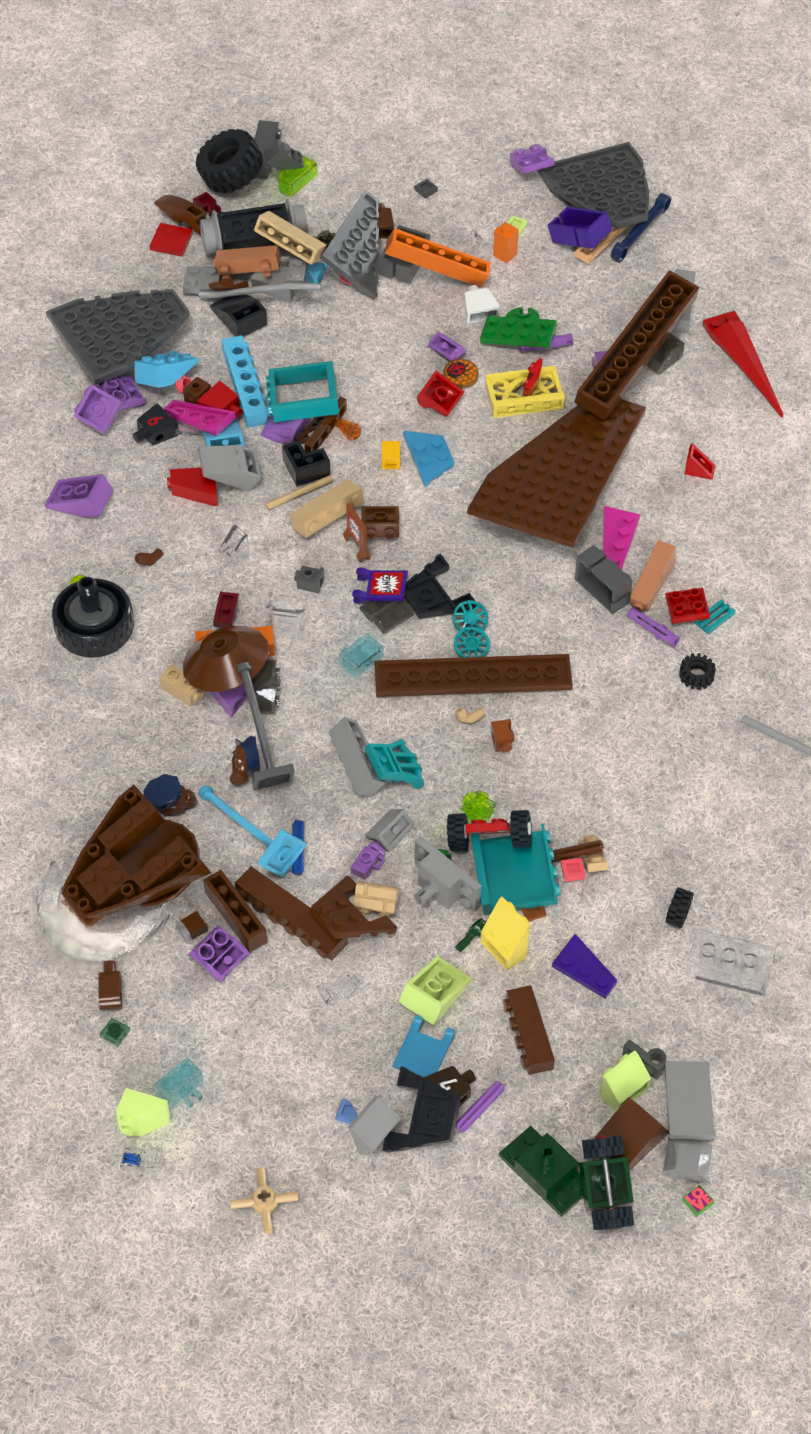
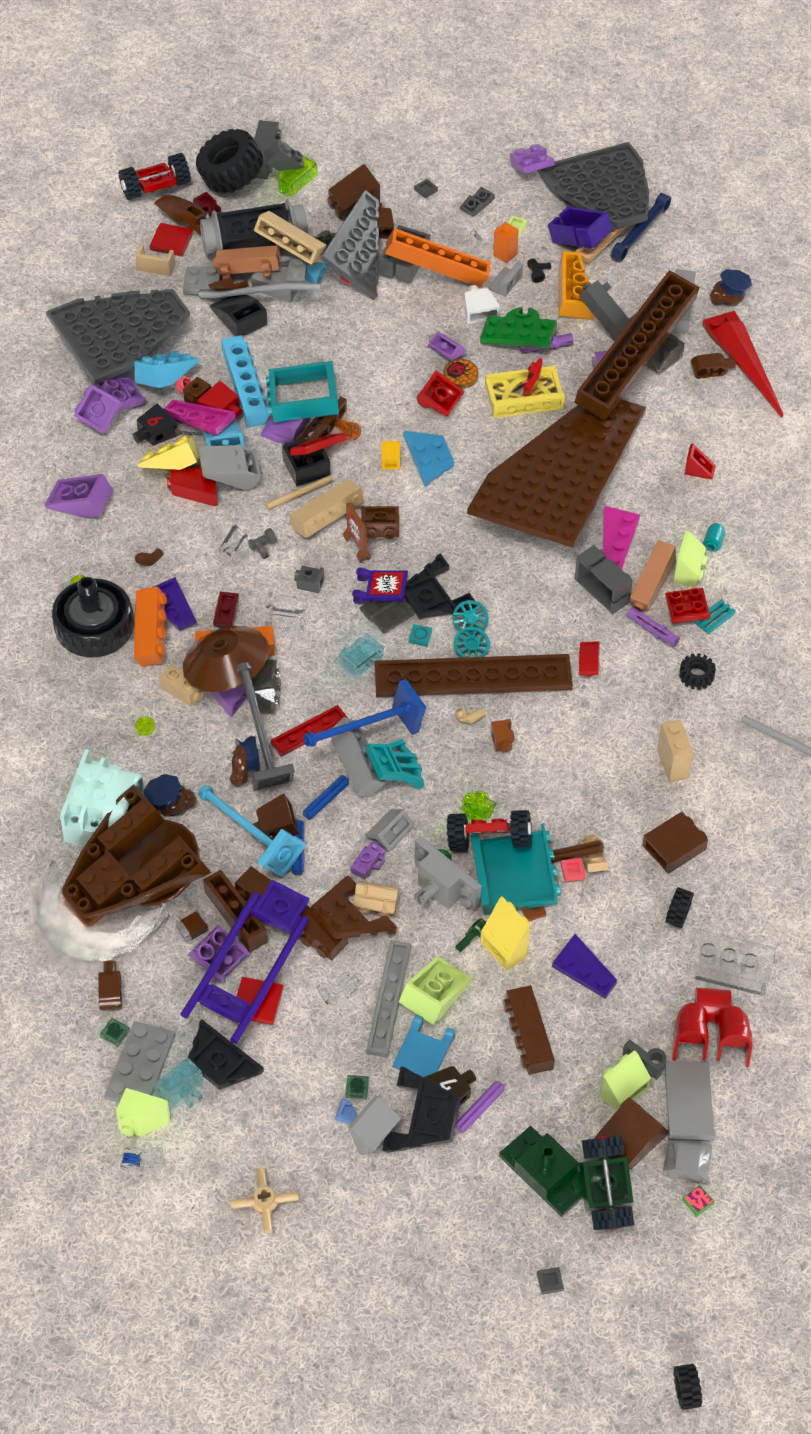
none -> light aqua brick [60,749,144,846]
none -> light grey plate [104,1021,175,1103]
none -> plate [118,153,191,200]
none -> orange brick [134,586,167,666]
none -> tan panel [135,245,175,276]
none -> clear neon green tile [135,717,155,736]
none -> light yellow slope [137,435,200,470]
none -> dark purple wing [153,577,197,631]
none -> dark purple plate [180,880,310,1044]
none -> black wing [187,1019,264,1090]
none -> red tile [236,977,284,1025]
none -> dark grey piece [247,528,277,559]
none -> reddish brown torso [252,794,300,840]
none -> red tile [270,705,348,757]
none -> red tile [290,433,347,455]
none -> blue tile [303,679,426,747]
none -> blue axle [303,775,349,820]
none -> reddish brown slope [327,164,380,222]
none -> clear green plate [345,1075,369,1100]
none -> light grey tile [366,940,411,1058]
none -> teal tile [409,624,432,647]
none -> dark grey slope [460,187,495,216]
none -> light grey panel [488,262,523,297]
none -> black piece [527,258,551,283]
none -> dark grey tile [536,1267,564,1295]
none -> light orange wedge [558,251,594,320]
none -> dark grey brick [579,280,636,340]
none -> red slope [579,641,600,676]
none -> reddish brown brick [642,811,708,874]
none -> tan brick [657,719,693,782]
none -> red piece [672,987,753,1067]
none -> black tyre [673,1364,702,1410]
none -> yellowish green slope [674,531,708,587]
none -> reddish brown piece [690,353,736,379]
none -> teal brick [703,523,725,551]
none -> dark blue piece [710,269,753,305]

